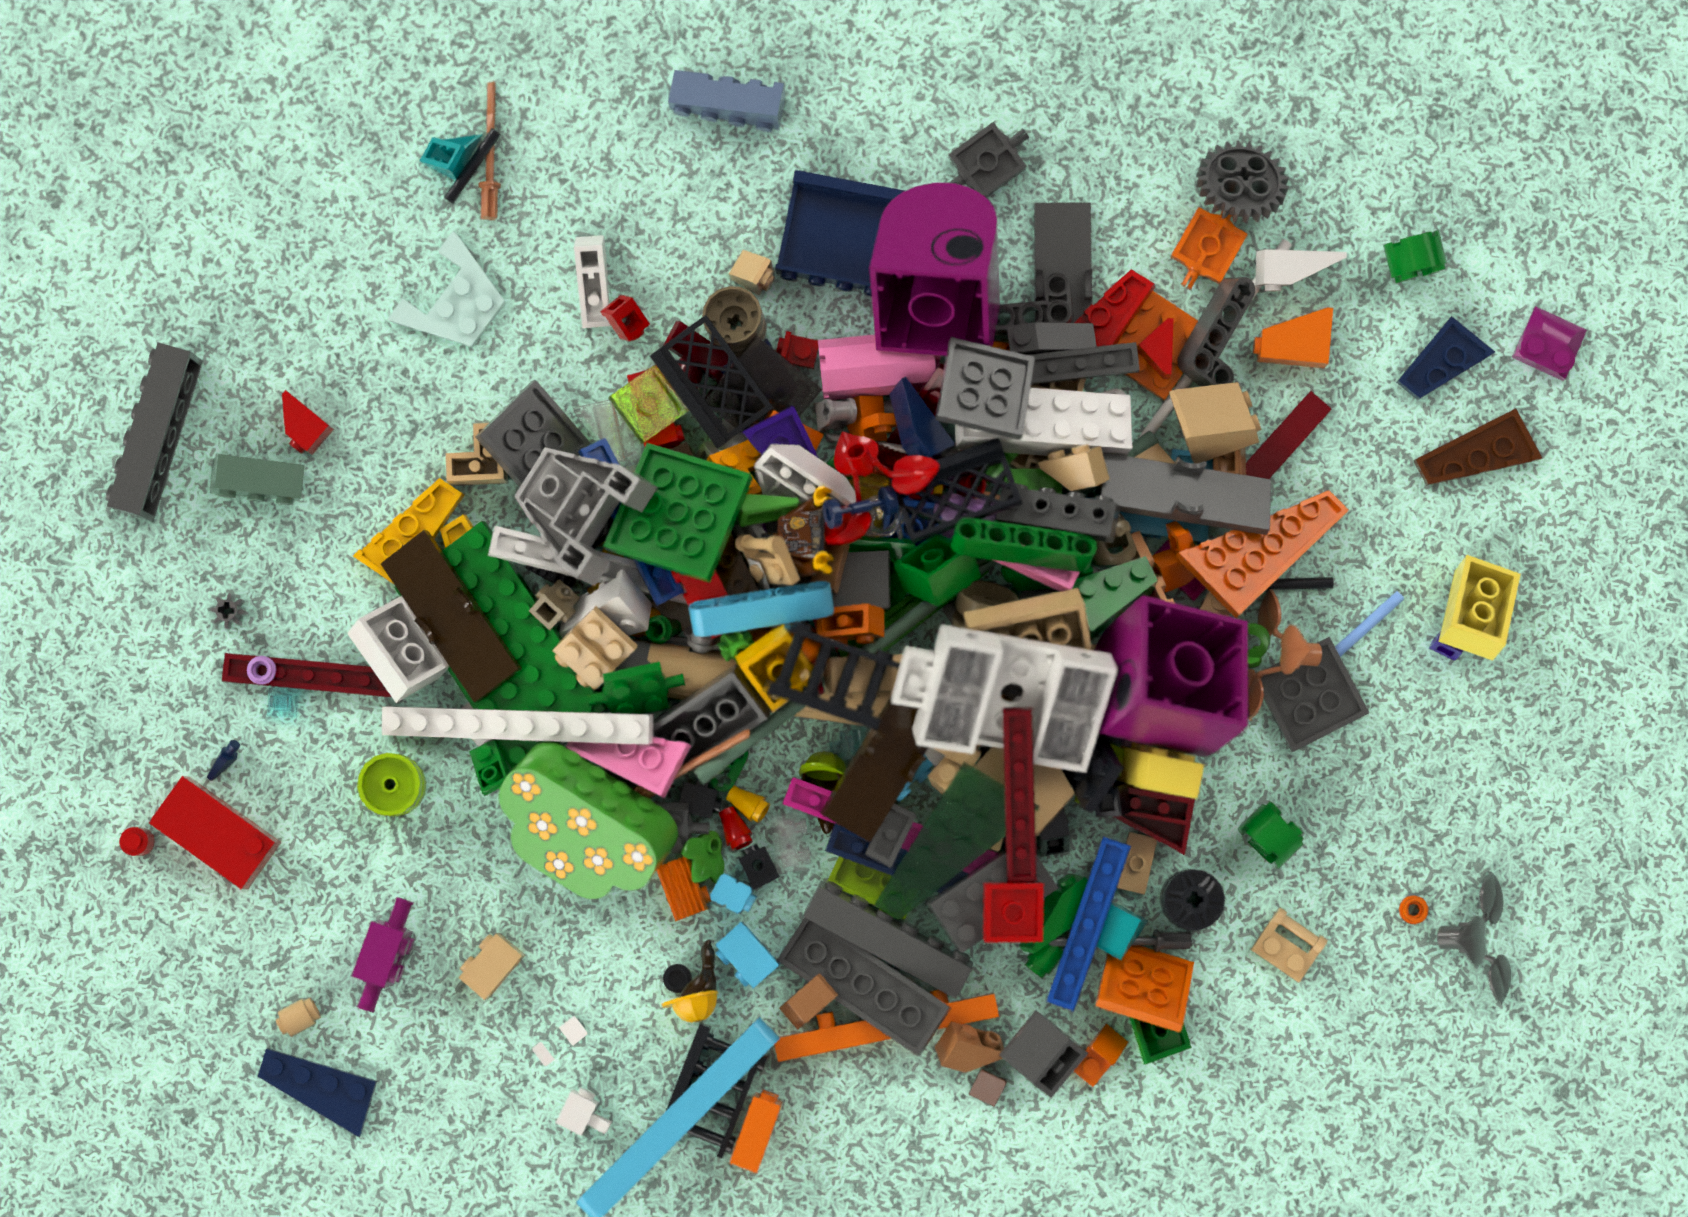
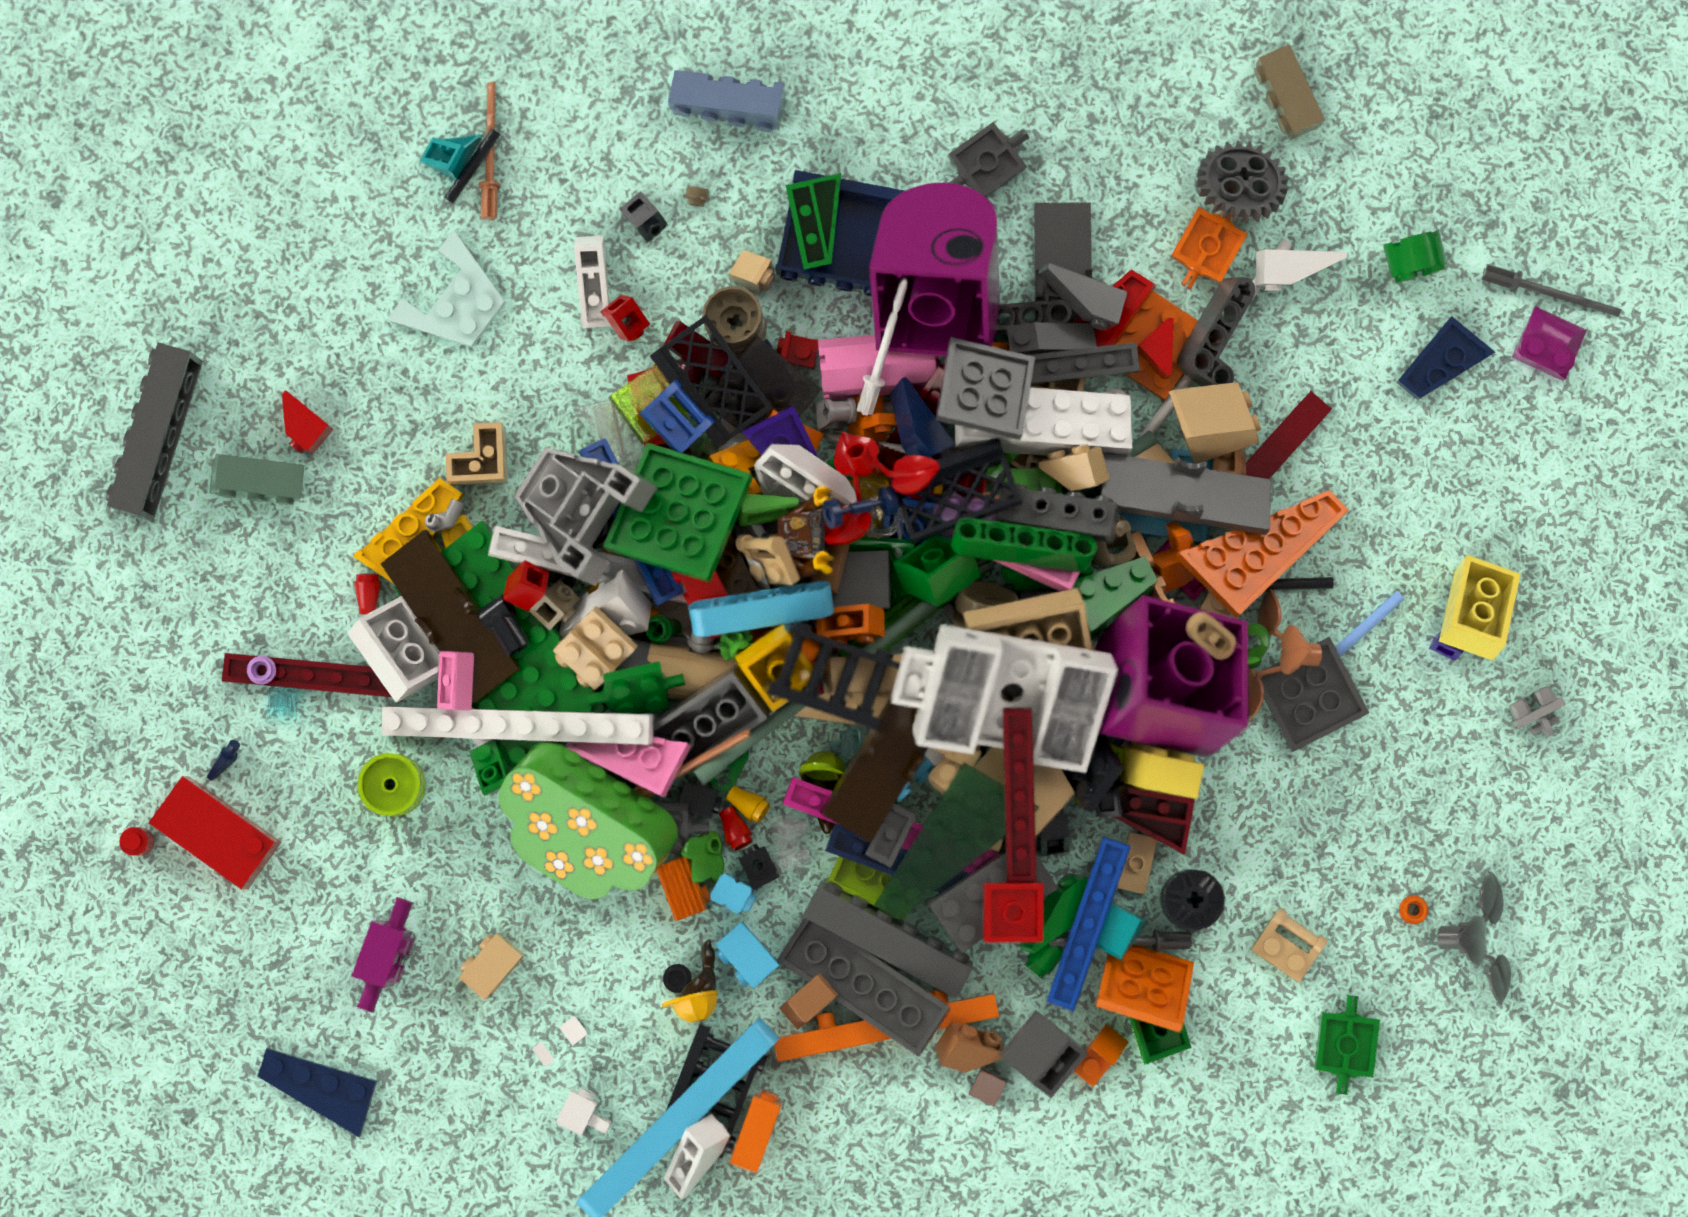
flat silver gear [210,593,248,630] -> none
tan brick [276,997,321,1037] -> none
dark grey plate [475,380,591,487] -> none
green brick [1237,801,1304,869] -> none
orange slope [1253,307,1333,368] -> none
reddish brown wing [1414,408,1543,486] -> none
none -> red cone [353,573,382,614]
none -> light grey arm [425,499,465,532]
none -> bright pink slope [437,651,474,710]
none -> black piece [478,594,531,656]
none -> red brick [503,560,550,611]
none -> black bracket [619,191,668,242]
none -> blue plate [639,379,715,453]
none -> white slope [664,1114,730,1200]
none -> dark tan plate [683,186,710,207]
none -> green wedge [786,173,841,270]
none -> white piece [856,277,907,416]
none -> dark grey slope [1038,263,1127,330]
none -> tan plate [1186,612,1236,660]
none -> dark tan brick [1254,44,1325,140]
none -> green plate [1314,995,1380,1095]
none -> dark grey piece [1481,264,1622,317]
none -> light grey hips [1509,686,1566,737]

